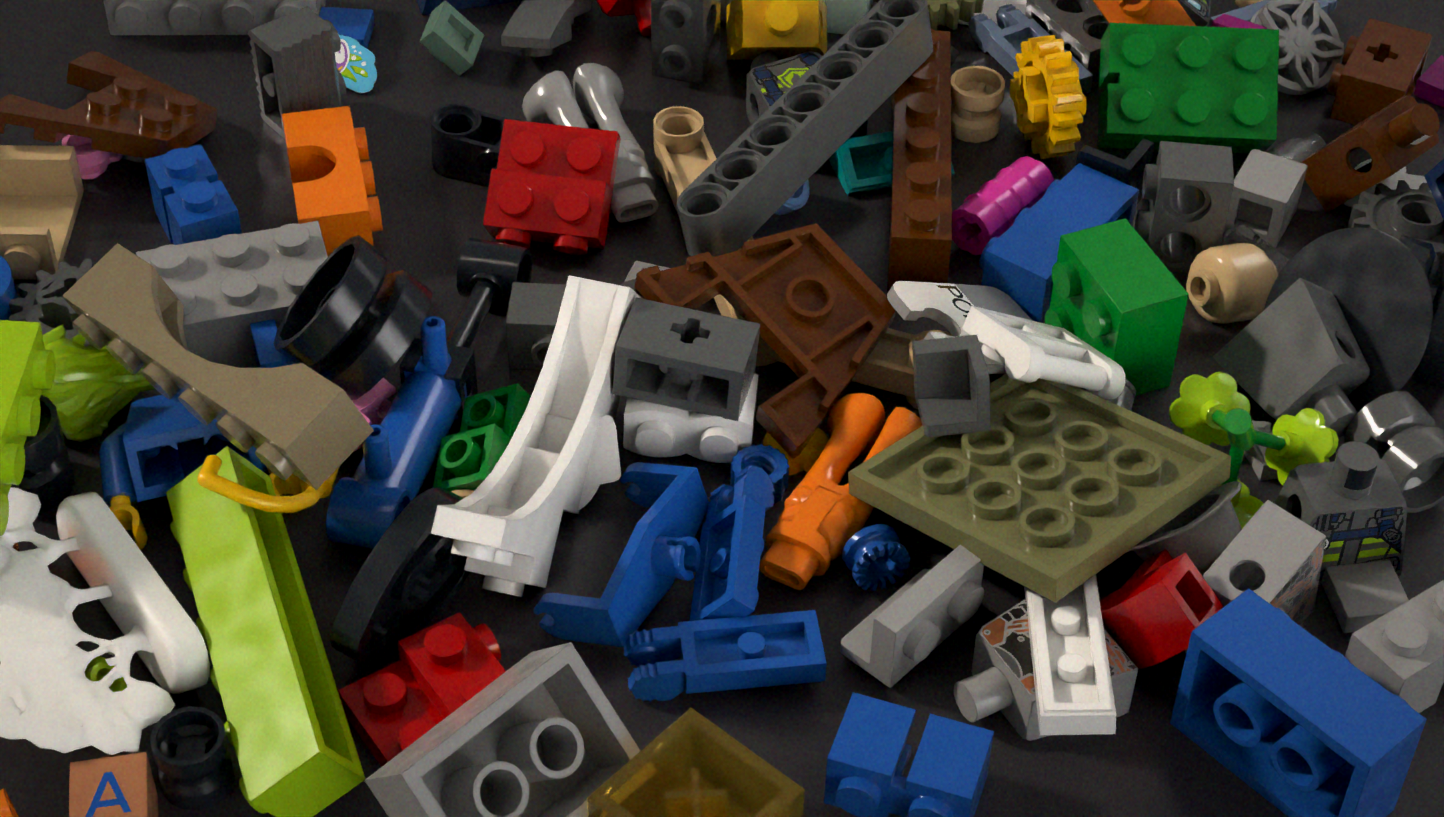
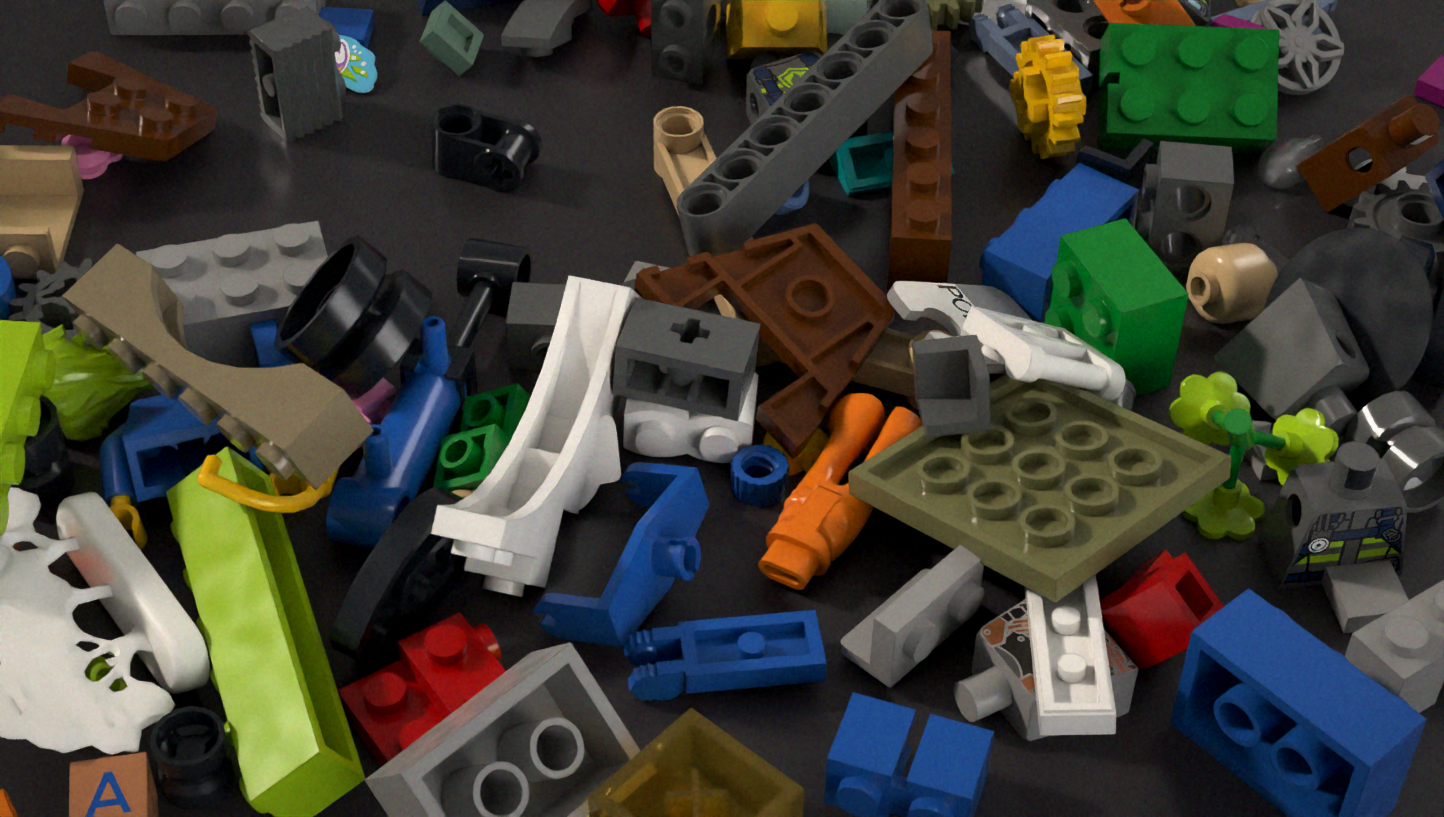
blue piece [145,144,242,245] -> none
orange arch [282,105,383,256] -> none
red plate [483,119,621,255] -> none
light grey piece [522,63,659,223] -> none
blue hinge [689,464,775,621] -> none
blue bush [842,524,911,591] -> none
tan wheel [951,66,1005,143] -> none
dark pink axle [952,156,1054,255] -> none
light grey piece [1126,481,1242,576] -> none
light grey torso [1185,500,1326,653] -> none
light grey panel [1224,149,1308,248] -> none
reddish brown brick [1327,18,1433,125] -> none

